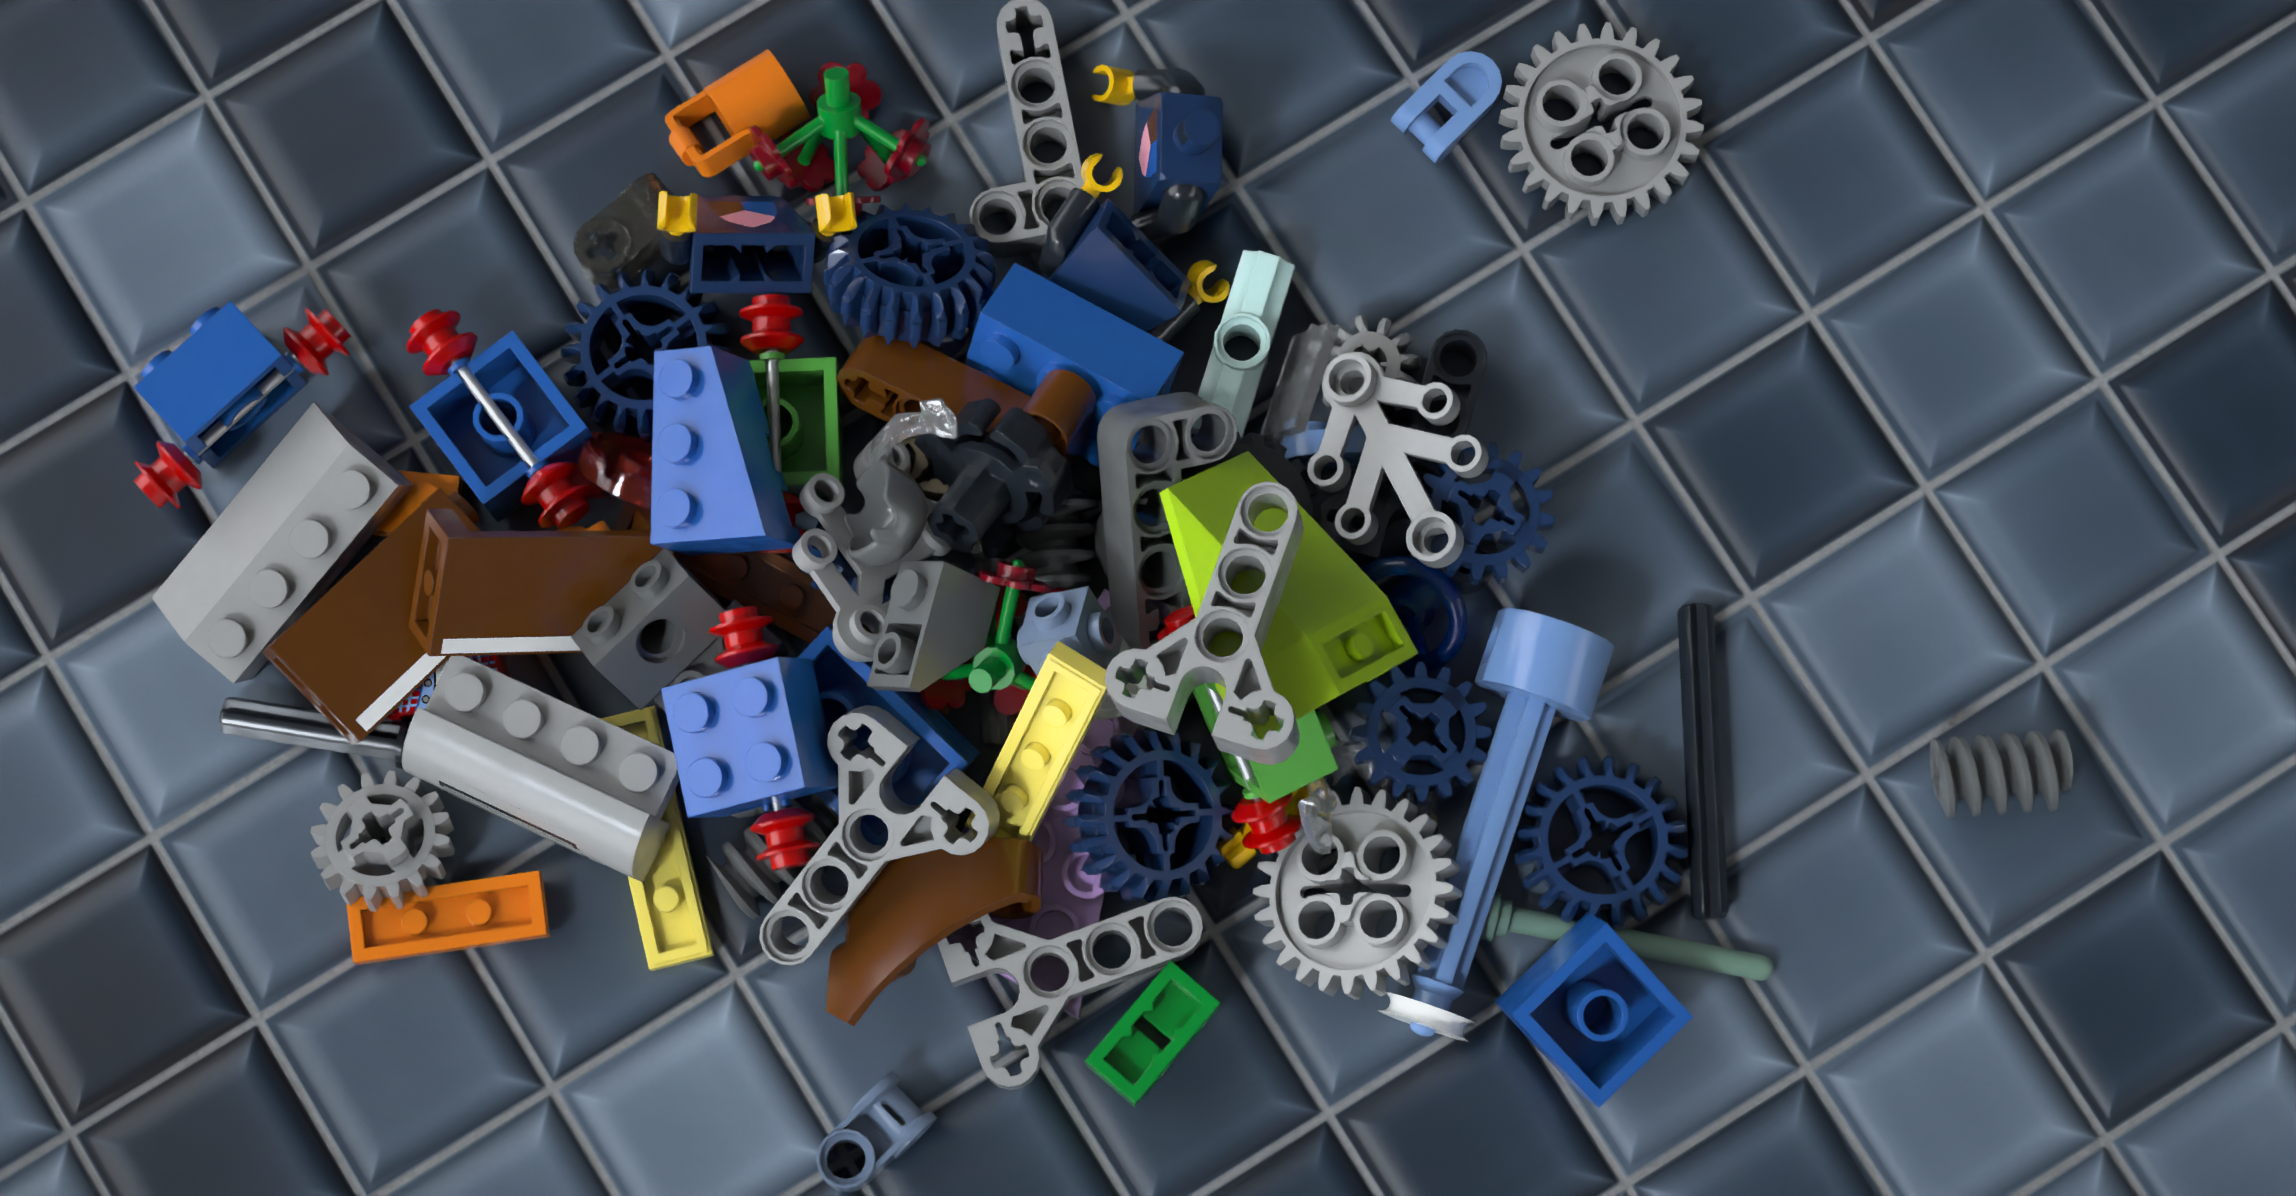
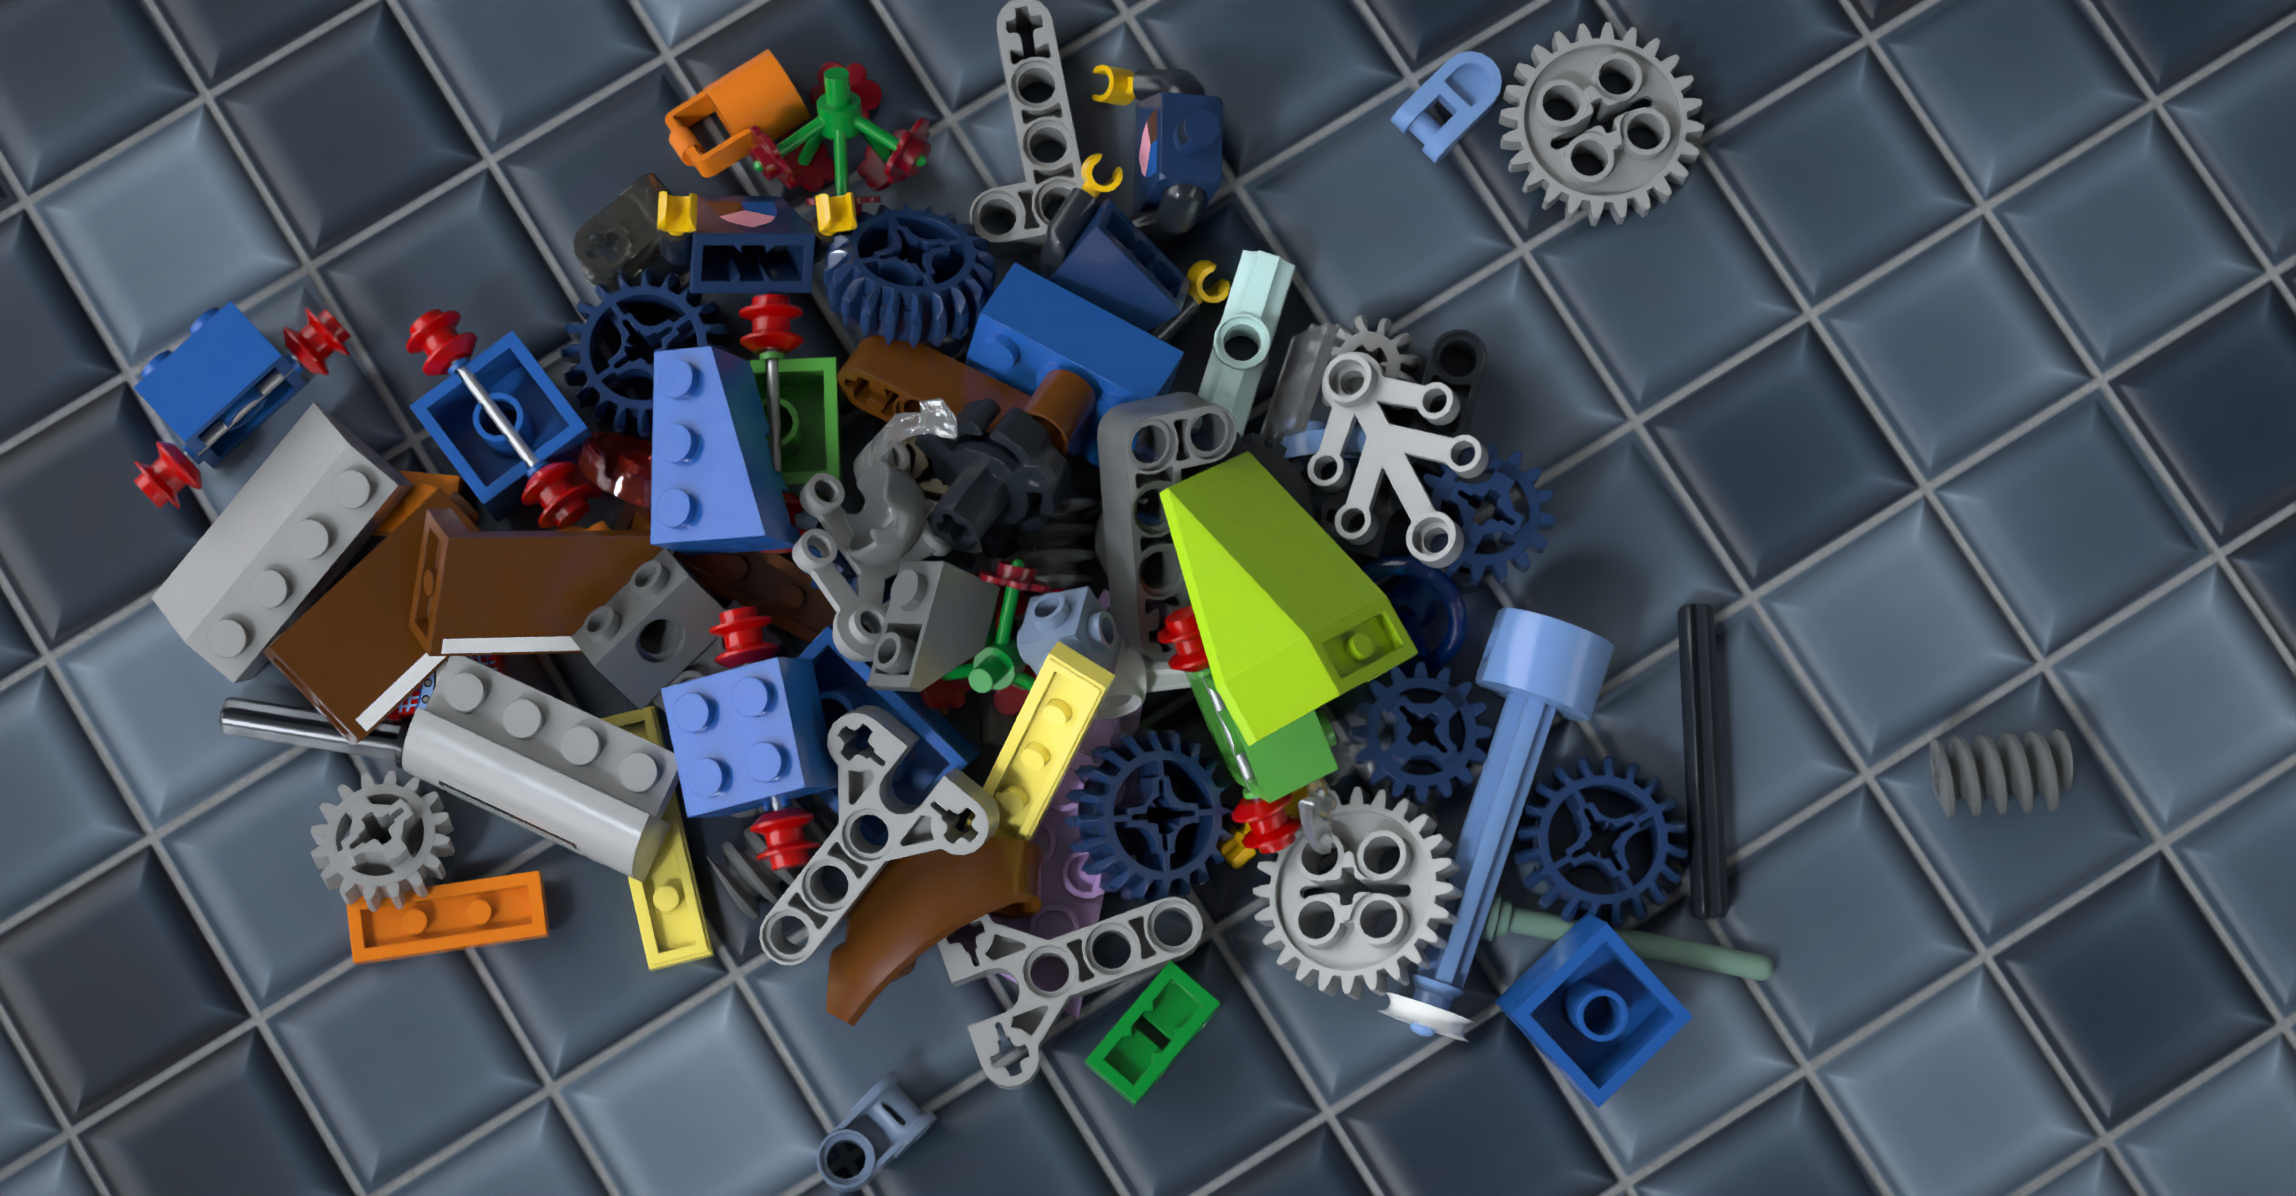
light grey beam [1105,482,1304,765] -> none

